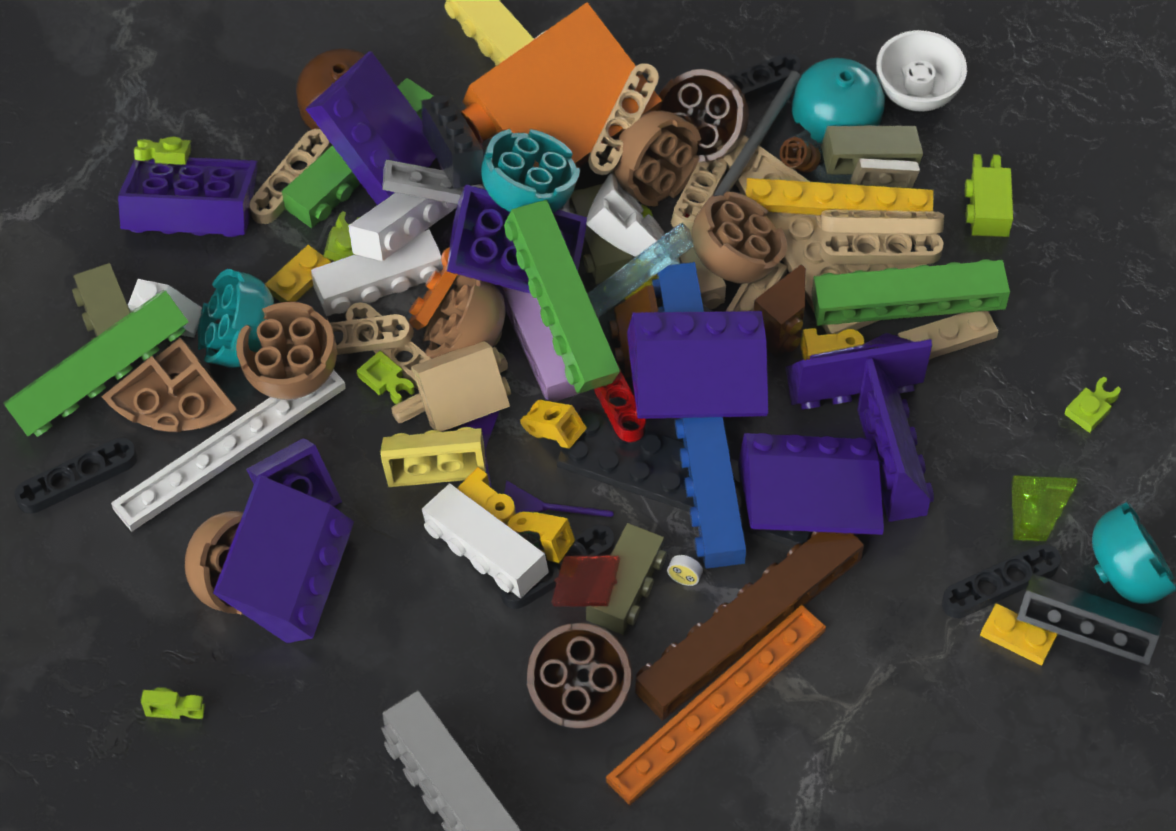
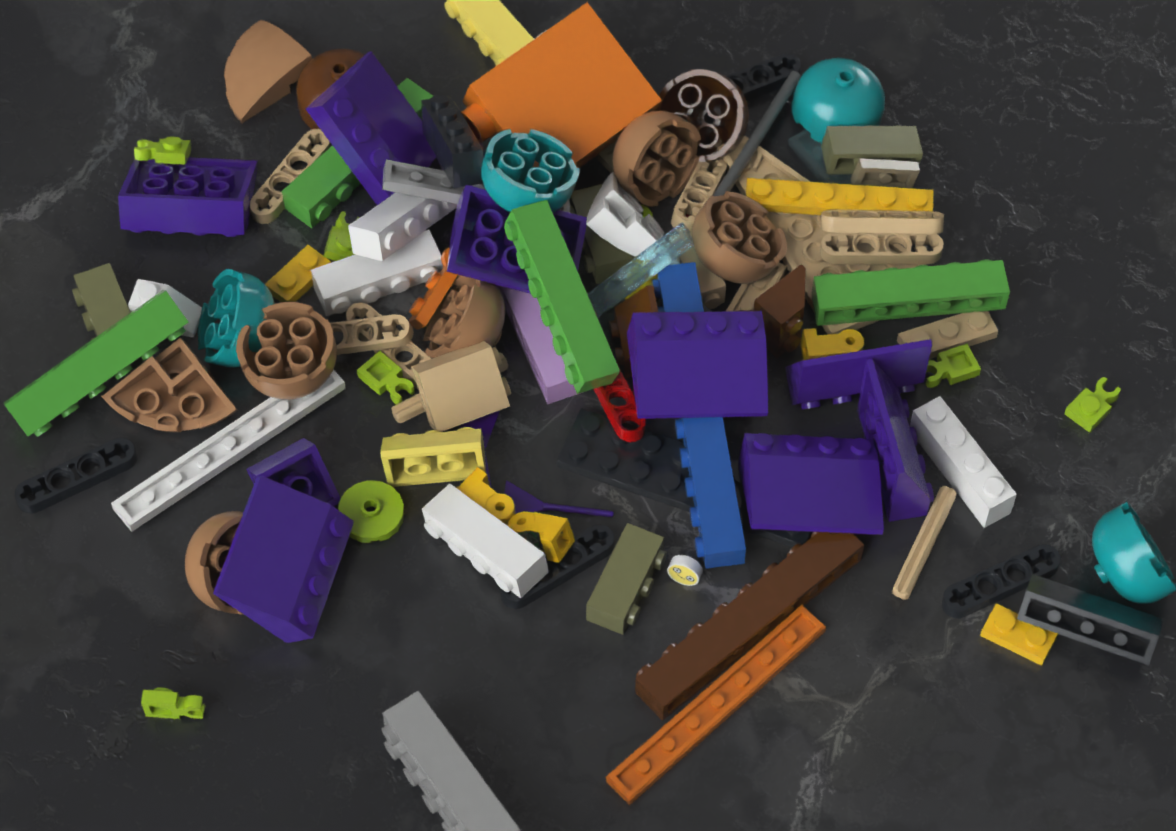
yellow leg [520,400,587,449] -> none
reddish brown cylinder [527,623,633,728] -> none
clear red piece [551,556,620,606] -> none
tan beam [588,63,659,175] -> none
reddish brown wheel [780,137,821,173] -> none
dark purple piece [810,333,913,359] -> none
white piece [876,31,967,111] -> none
lime hinge [965,154,1013,237] -> none
clear neon green wing [1012,475,1077,541] -> none
none -> medium nougat brick [224,20,312,123]
none -> lime plate [338,480,404,543]
none -> tan axle [892,486,957,600]
none -> white brick [910,396,1017,528]
none -> lime plate [926,344,981,388]

